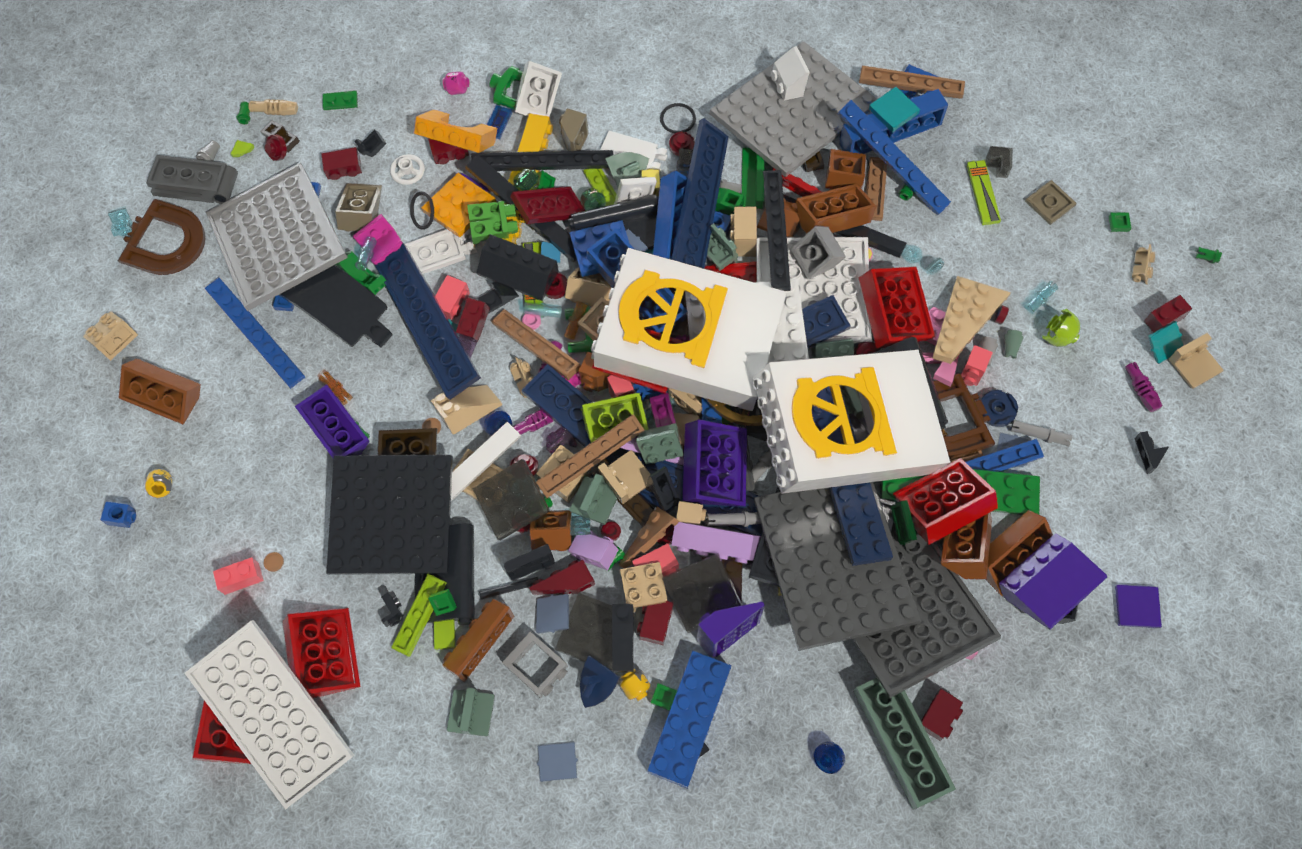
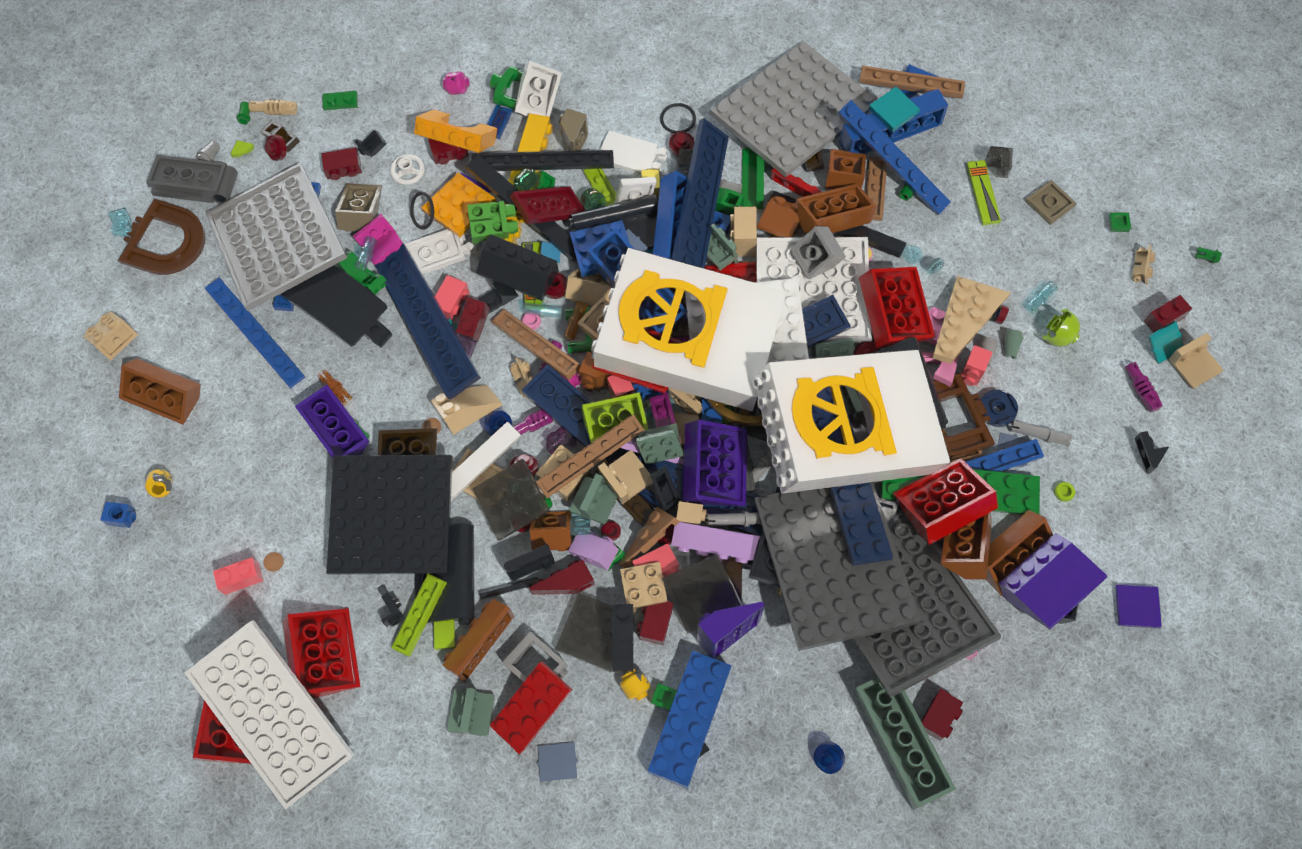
green plate [428,589,457,616] -> none
sand blue piece [536,594,569,634] -> none
dark blue shield [580,655,620,708] -> none
sand green shield [605,152,650,188] -> none
black tile [763,170,791,291] -> none
white slope [771,46,810,101] -> none
dark green tile [890,500,917,545] -> none
none -> red plate [490,661,573,755]
none -> lime tile [1054,482,1075,502]

